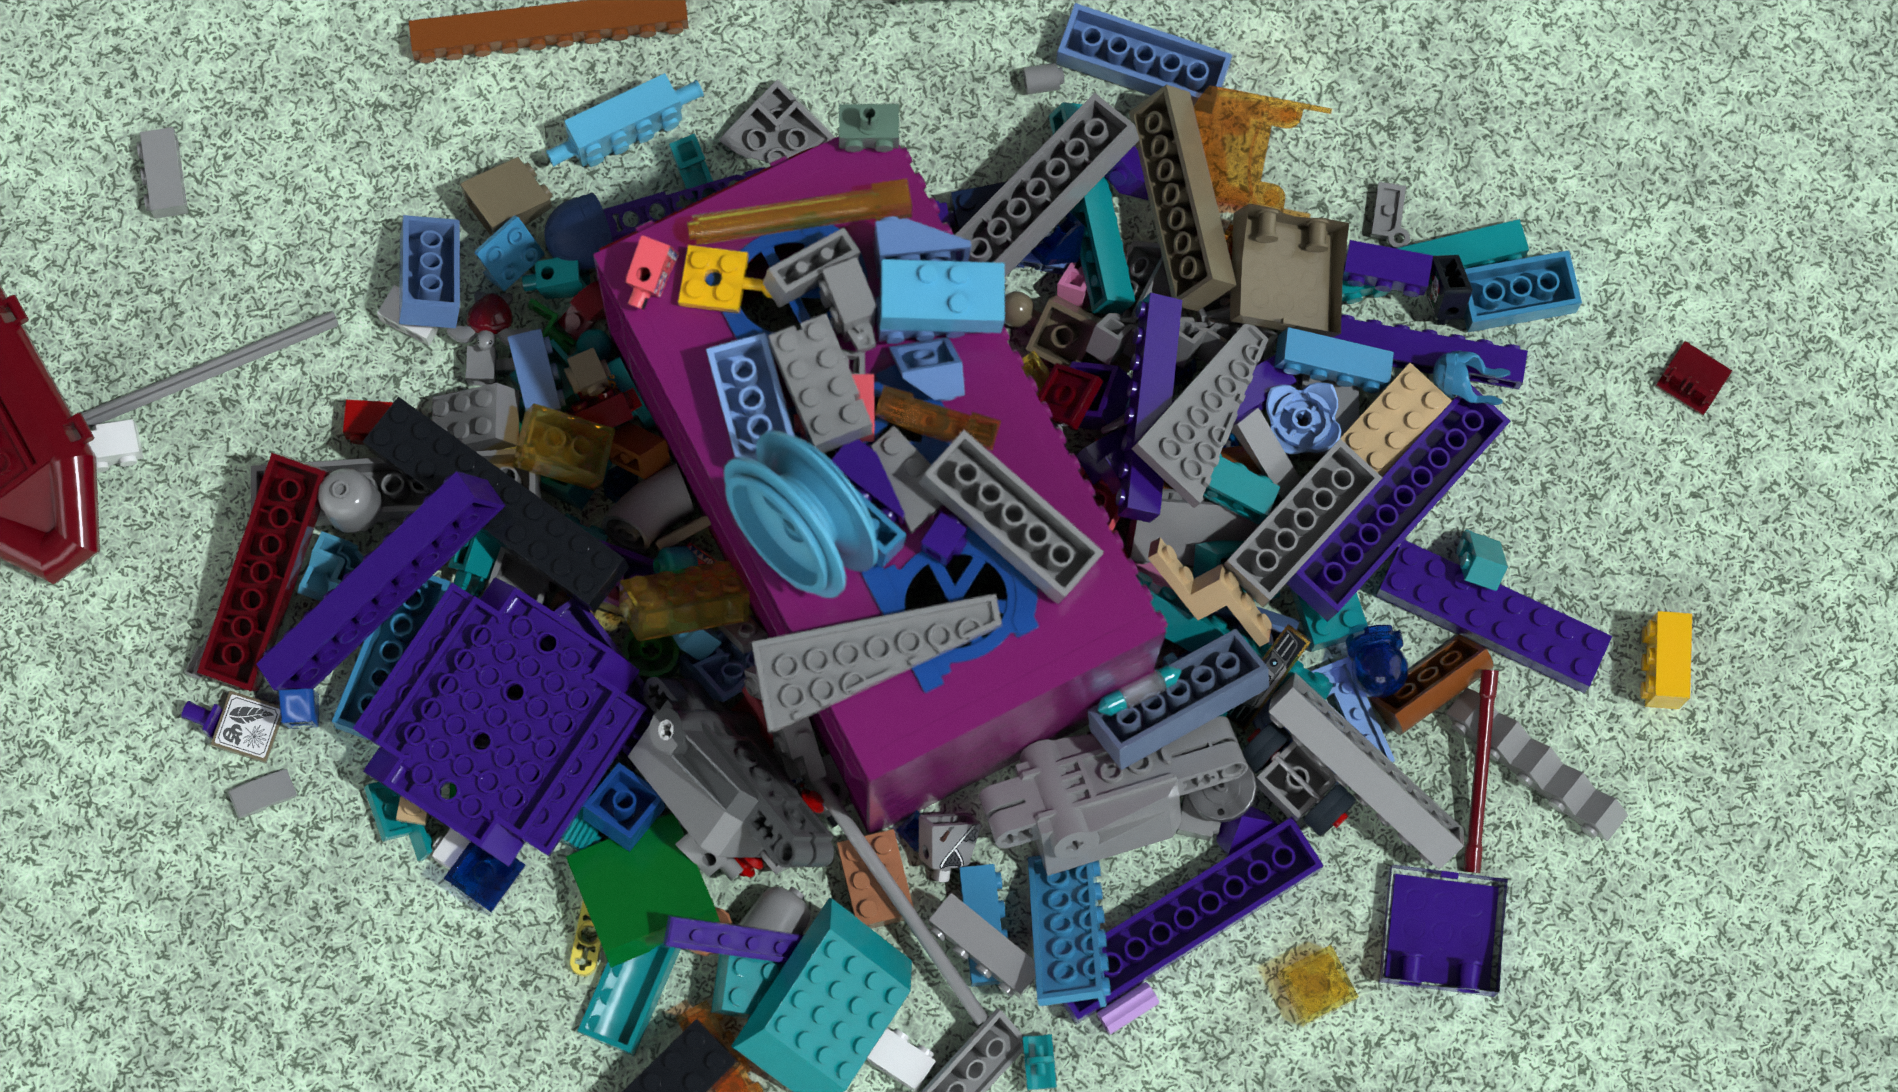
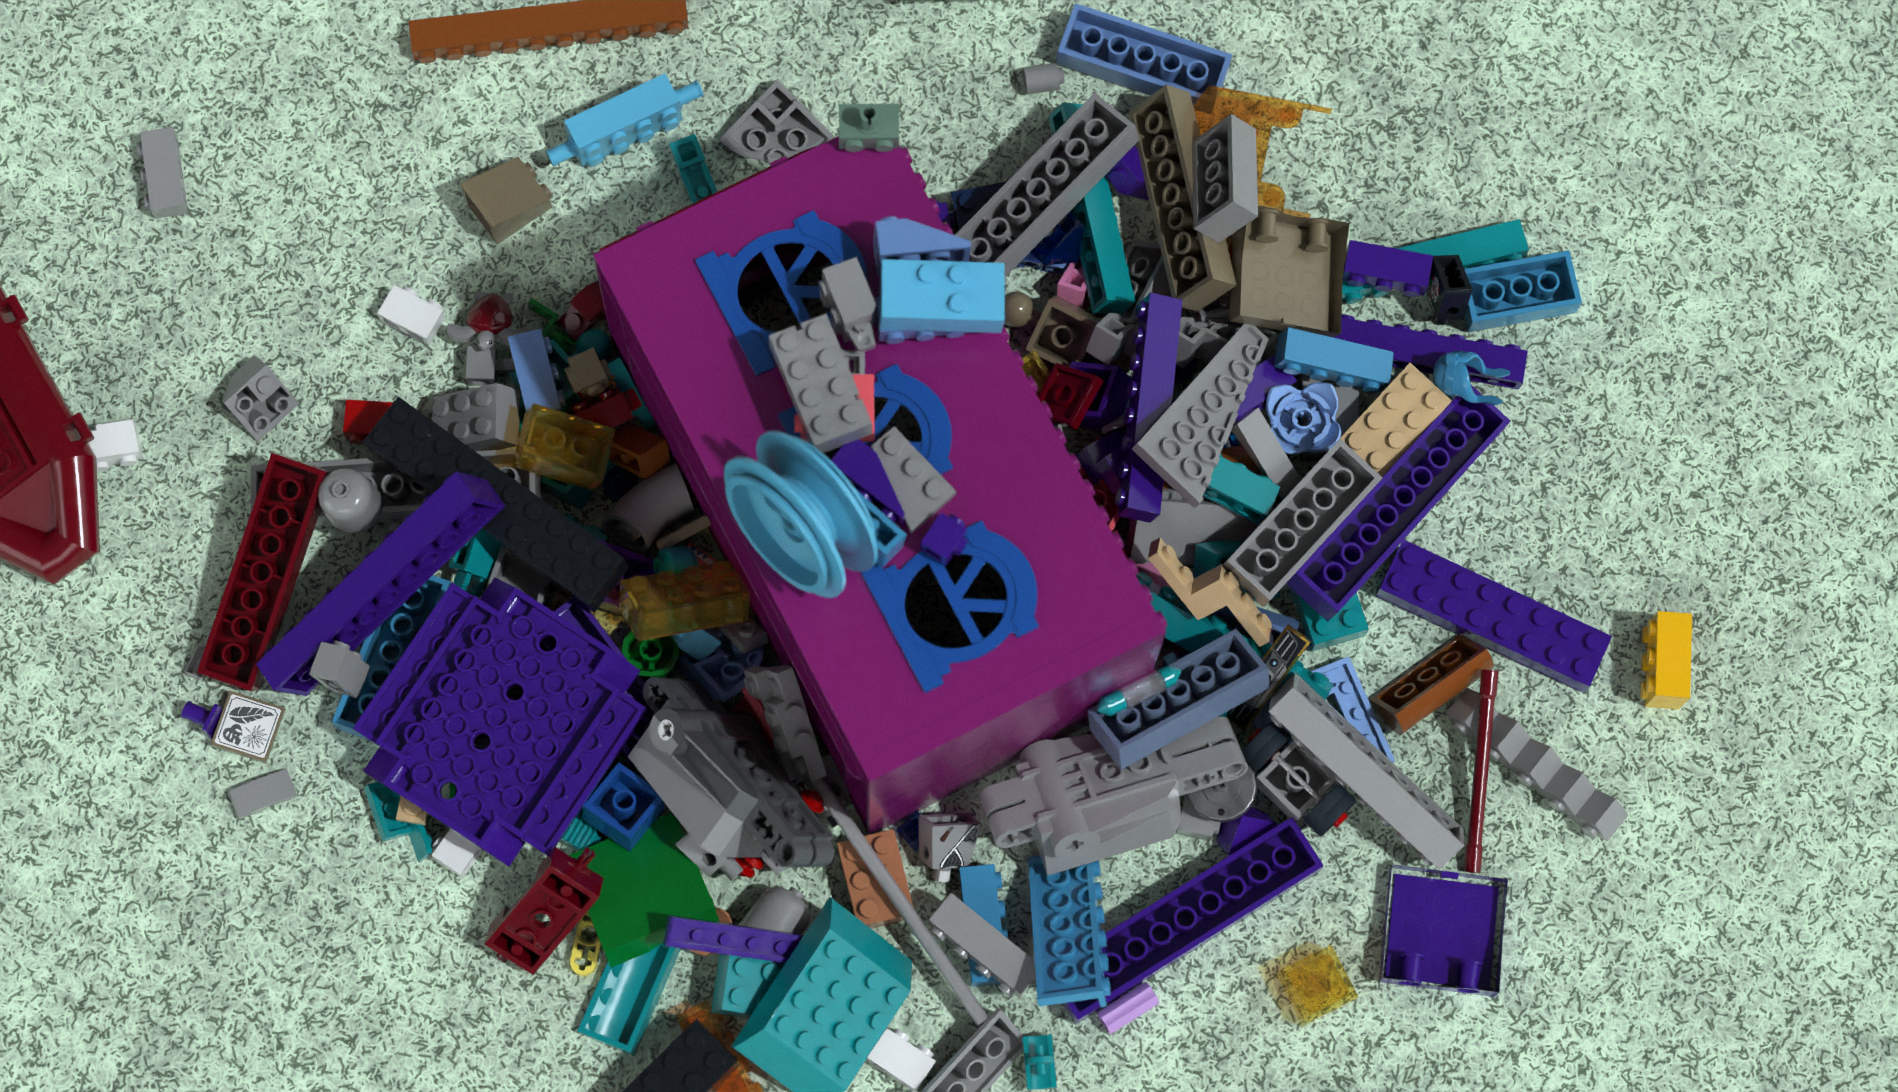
light grey axle [81,311,338,428] -> none
blue piece [278,689,319,729] -> none
medium azure brick [297,531,364,601] -> none
medium blue brick [399,215,460,328] -> none
clear blue slope [443,842,526,916] -> none
dark azure bracket [475,216,545,291] -> none
teal torso [522,257,590,299] -> none
dark blue piece [544,167,766,270] -> none
coral torso [626,235,679,310] -> none
yellow plate [678,245,773,313] -> none
clear yellow brick [687,178,912,245] -> none
light blue brick [706,333,795,462] -> none
light grey wing [752,594,1002,733] -> none
light grey brick [763,228,860,308] -> none
clear orange slope [875,385,1001,450] -> none
medium blue slope [889,337,965,401] -> none
light grey brick [919,430,1104,604] -> none
clear blue tile [1345,625,1408,698] -> none
light grey hinge [1370,182,1410,248] -> none
teal hinge [1456,529,1508,591] -> none
dark red hinge [1656,341,1733,416] -> none
none -> light grey slope [222,356,299,442]
none -> light grey brick [309,640,370,698]
none -> dark red brick [484,847,604,975]
none -> light grey brick [1192,114,1258,243]

